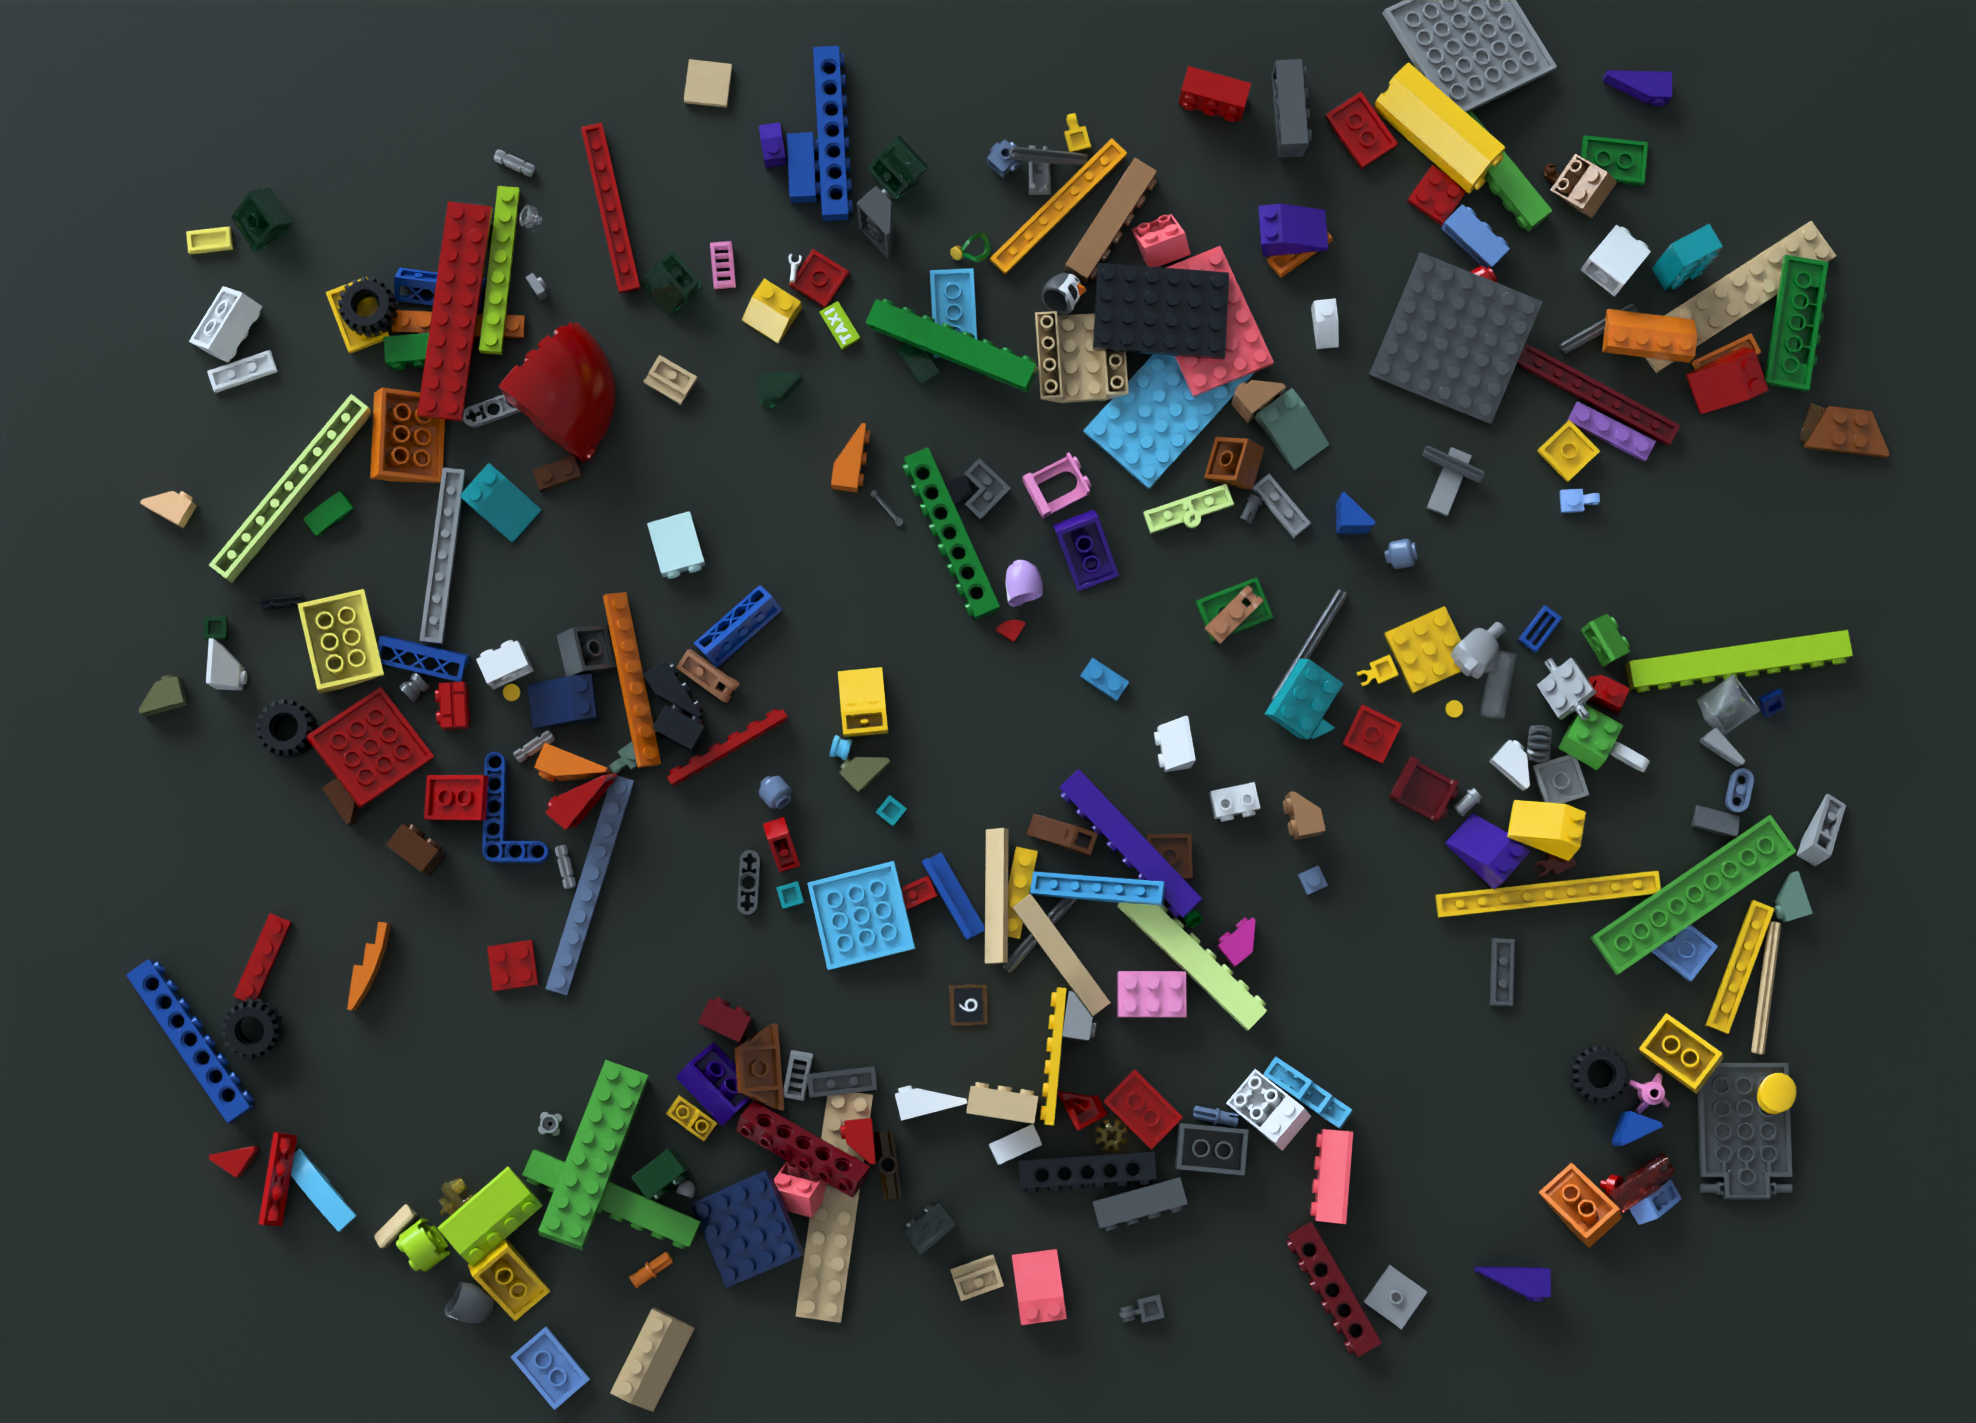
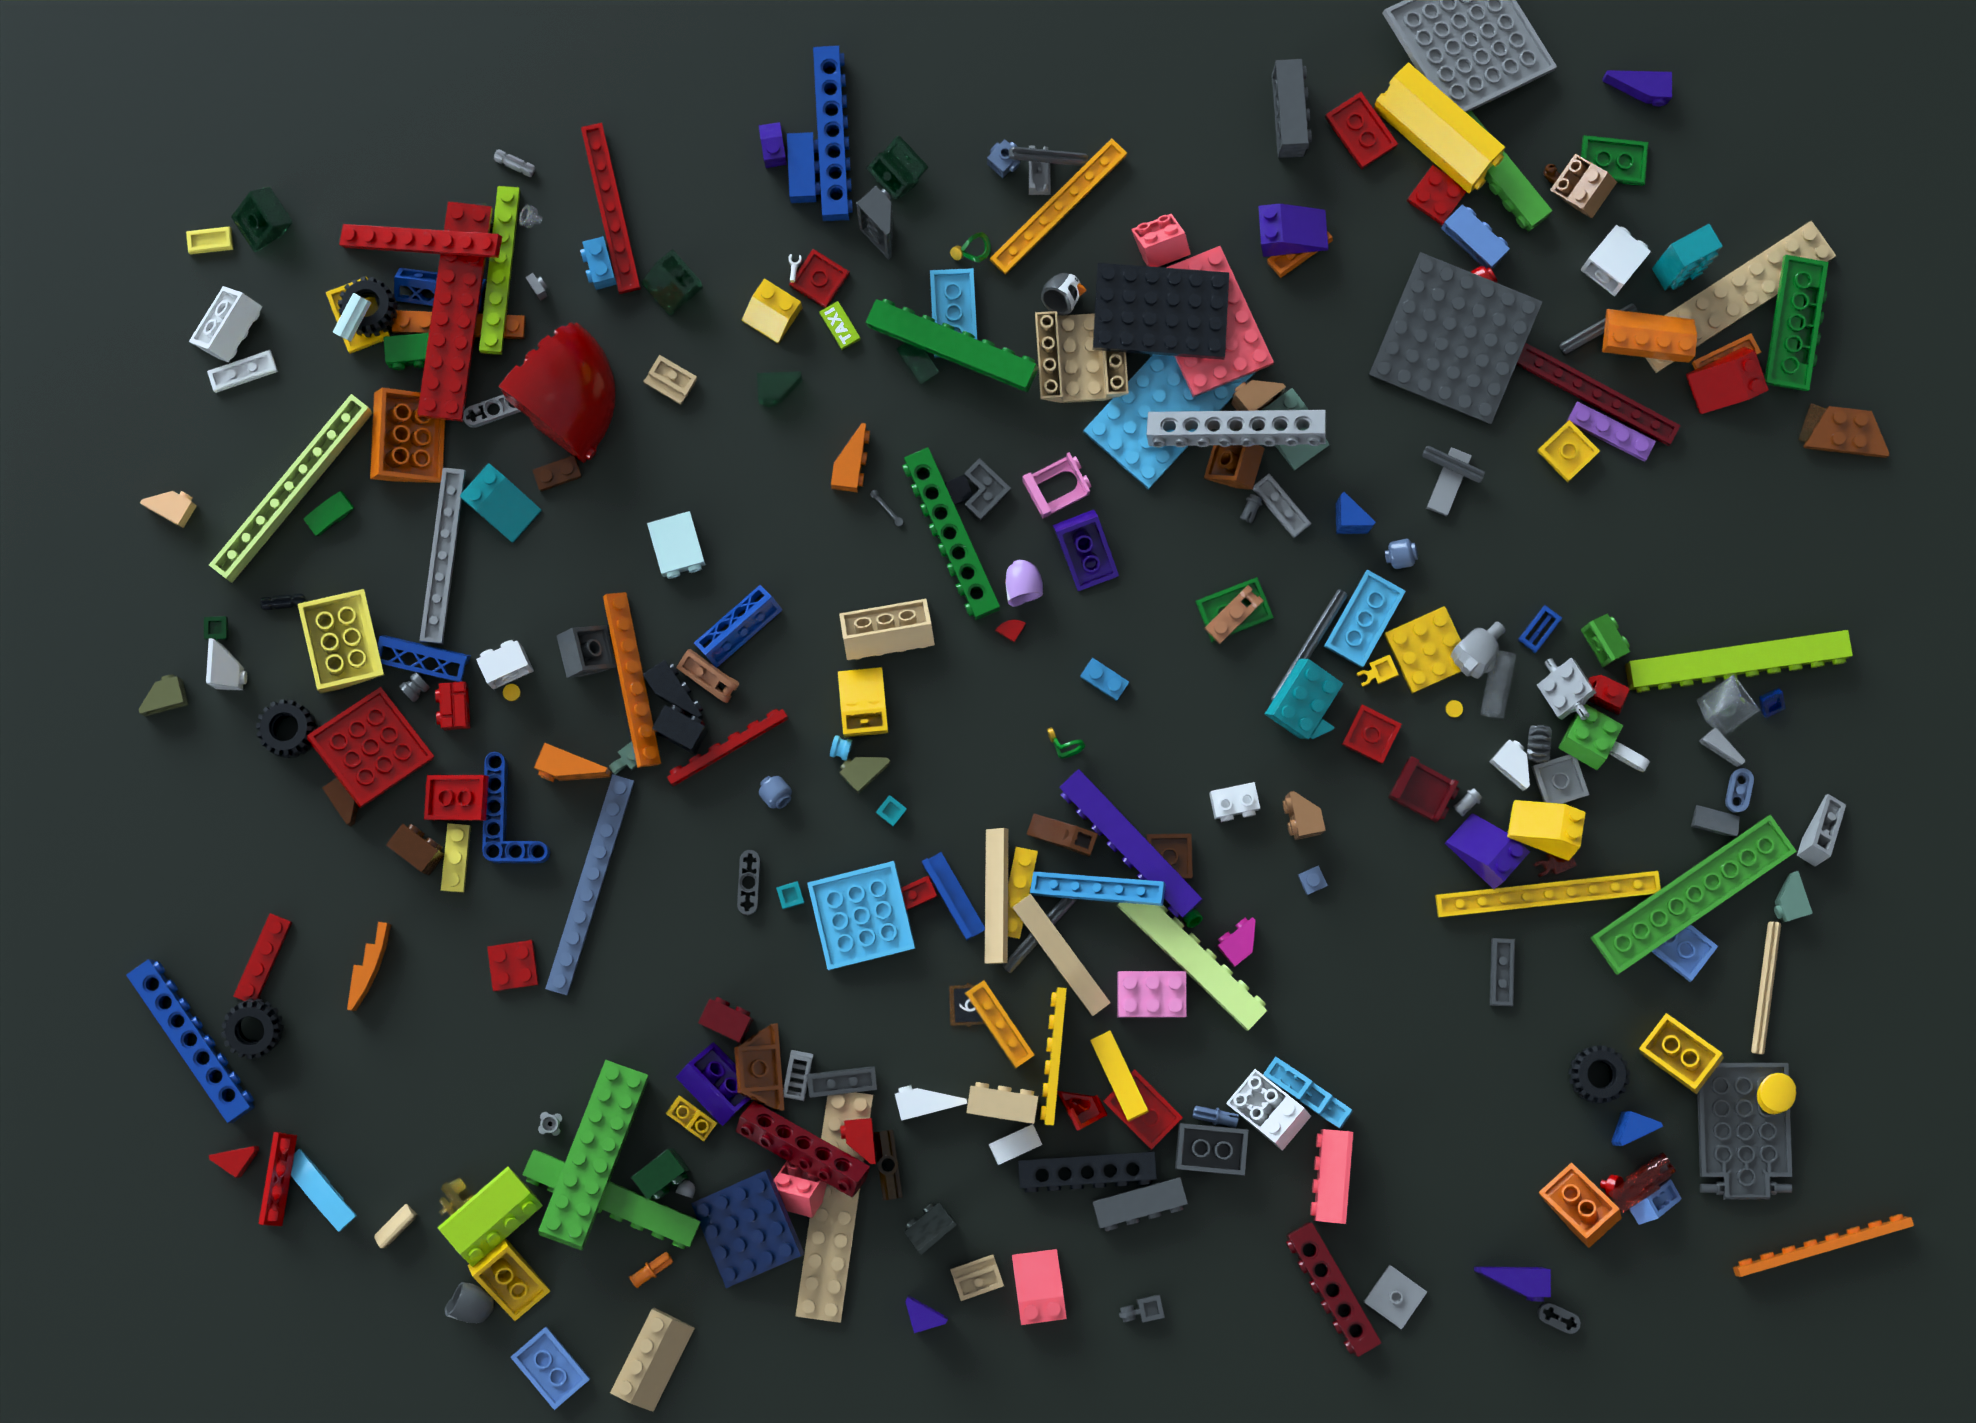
lime brick [396,1218,450,1272] -> none
light grey axle [513,730,555,763] -> none
dark blue slope [528,673,599,729] -> none
red slope [545,773,618,830] -> none
light grey axle [555,845,576,889] -> none
tan tile [684,59,733,108] -> none
bright pink slope [710,241,736,290] -> none
red slope [763,817,800,873] -> none
light grey slope [1062,991,1096,1042] -> none
yellow plate [1064,113,1091,153] -> none
medium nougat brick [1065,158,1158,284] -> none
clear yellow piece [1094,1119,1128,1153] -> none
yellowish green hinge [1143,484,1234,534] -> none
white slope [1154,716,1196,772] -> none
red brick [1178,66,1251,122] -> none
white slope [1311,298,1339,350] -> none
light blue plate [1559,489,1600,513] -> none
bright pink brick [1629,1073,1670,1114] -> none
yellow plate [1705,900,1774,1034] -> none
none -> light aqua axle [333,293,372,342]
none -> red plate [339,224,502,258]
none -> light yellow plate [441,823,471,893]
none -> dark azure brick [580,236,617,290]
none -> tan slope [839,599,935,660]
none -> dark purple slope [905,1295,948,1333]
none -> light orange plate [965,980,1034,1068]
none -> green piece [1047,727,1085,759]
none -> yellow tile [1090,1031,1149,1122]
none -> light grey brick [1147,410,1327,448]
none -> medium azure plate [1324,570,1406,668]
none -> dark grey beam [1537,1303,1581,1334]
none -> orange plate [1733,1214,1914,1277]

